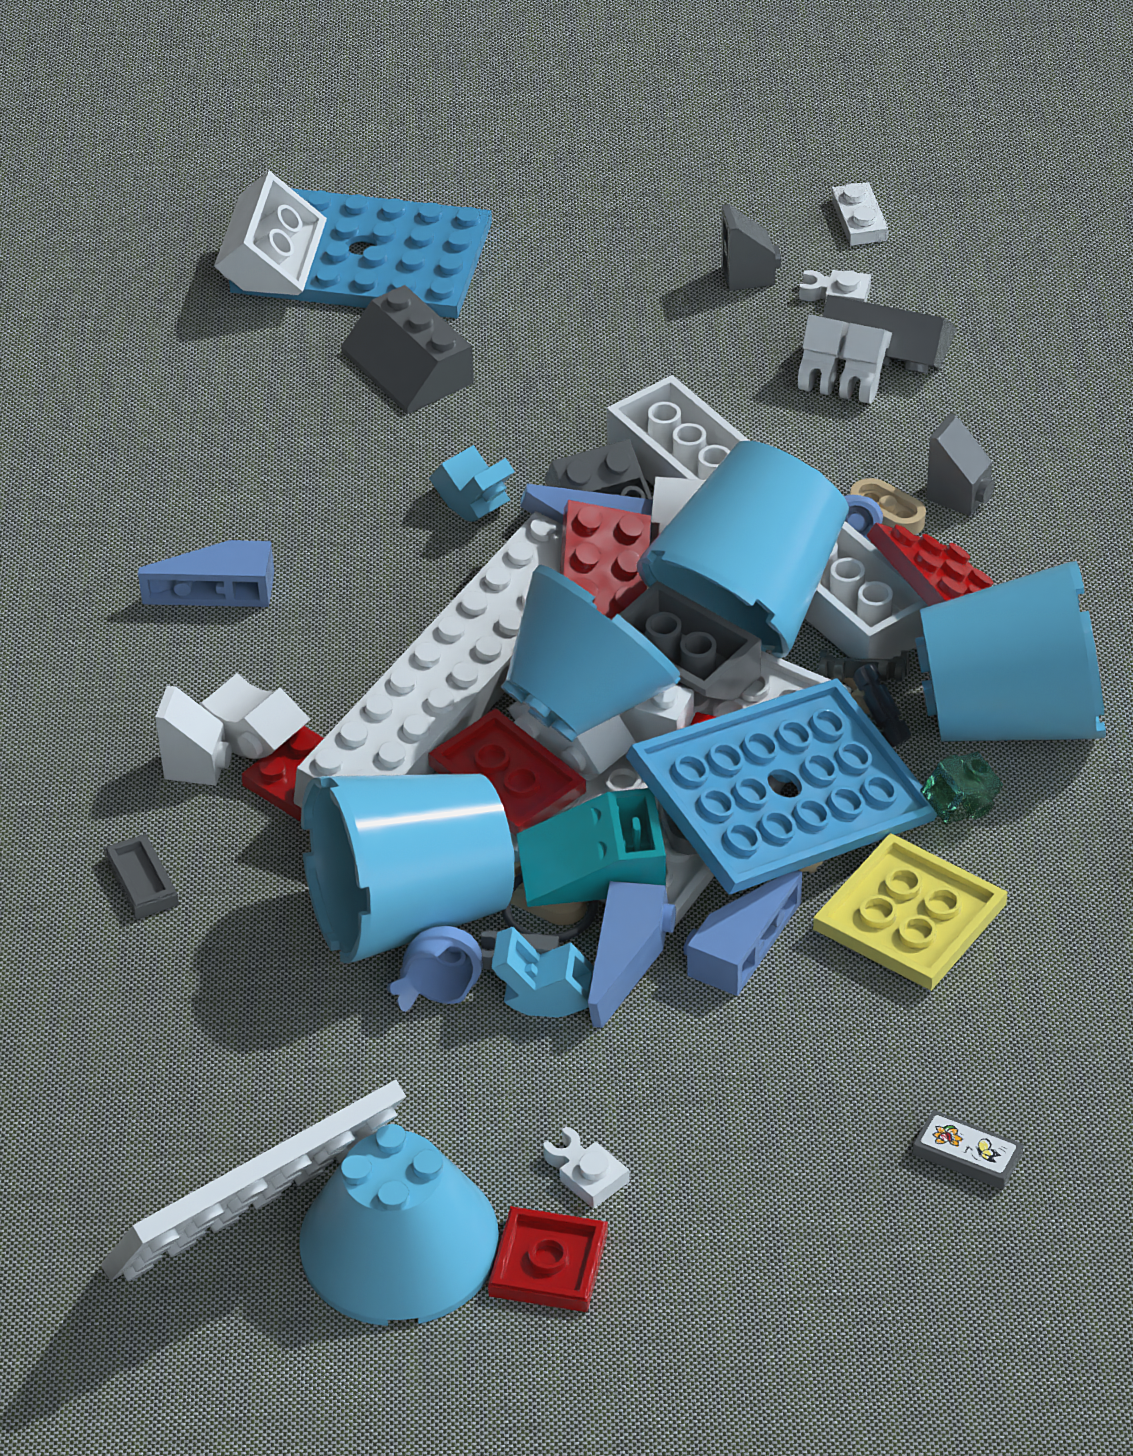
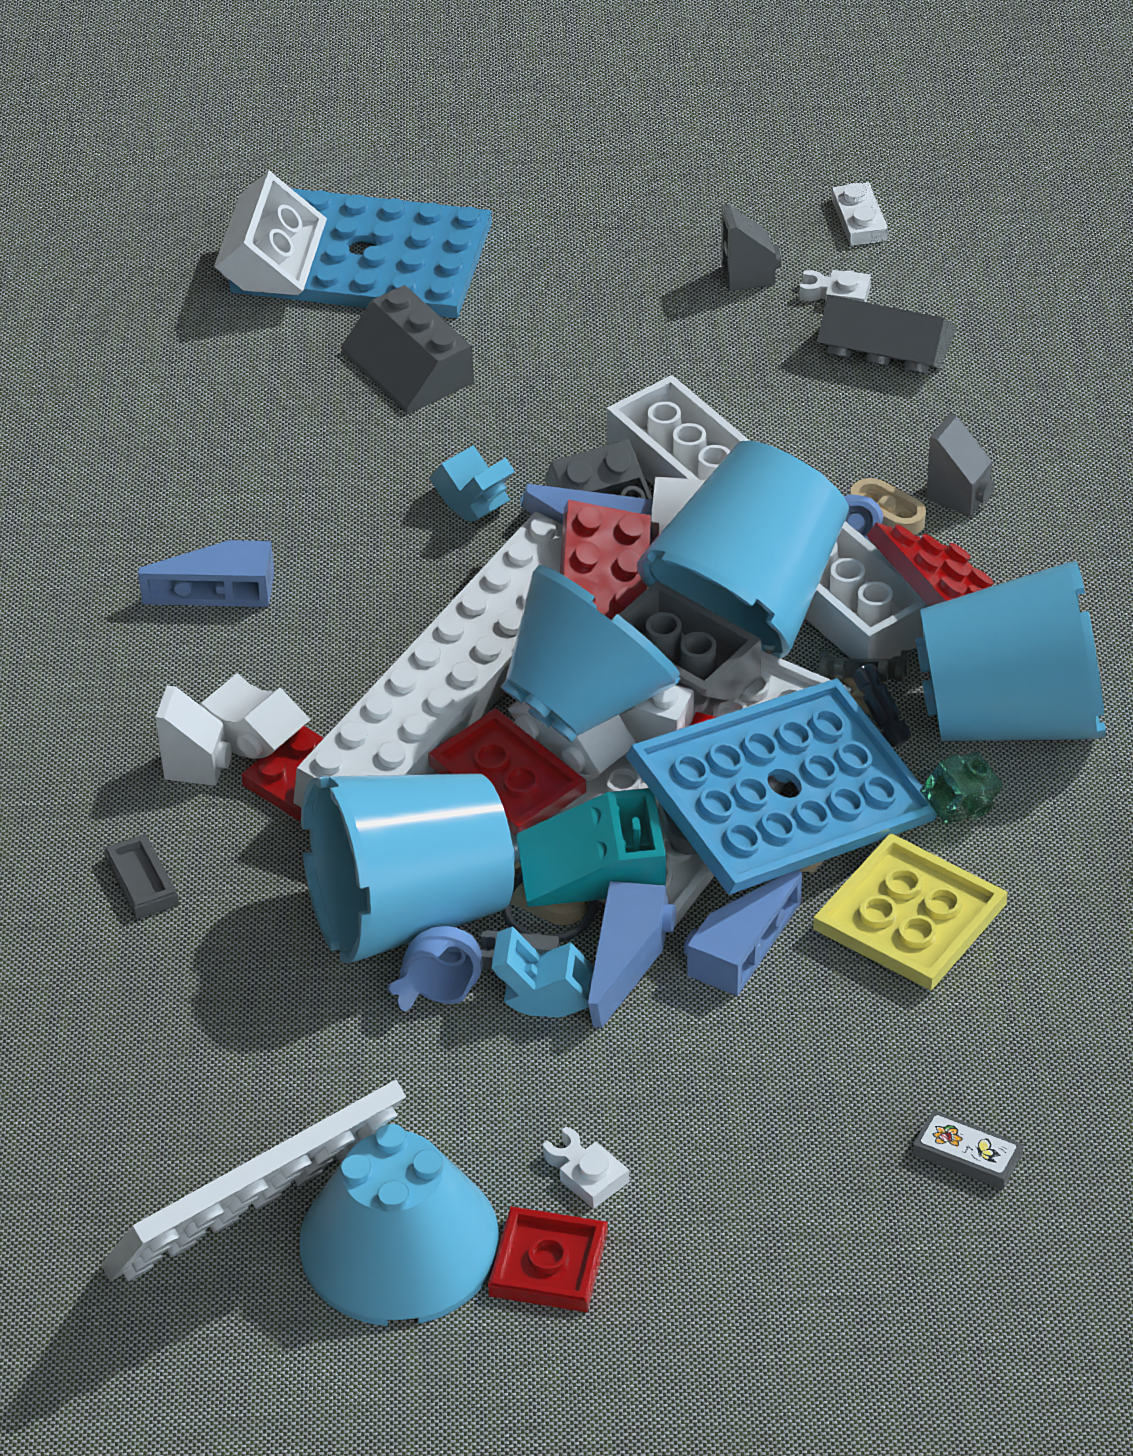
white legs [798,315,892,404] -> none

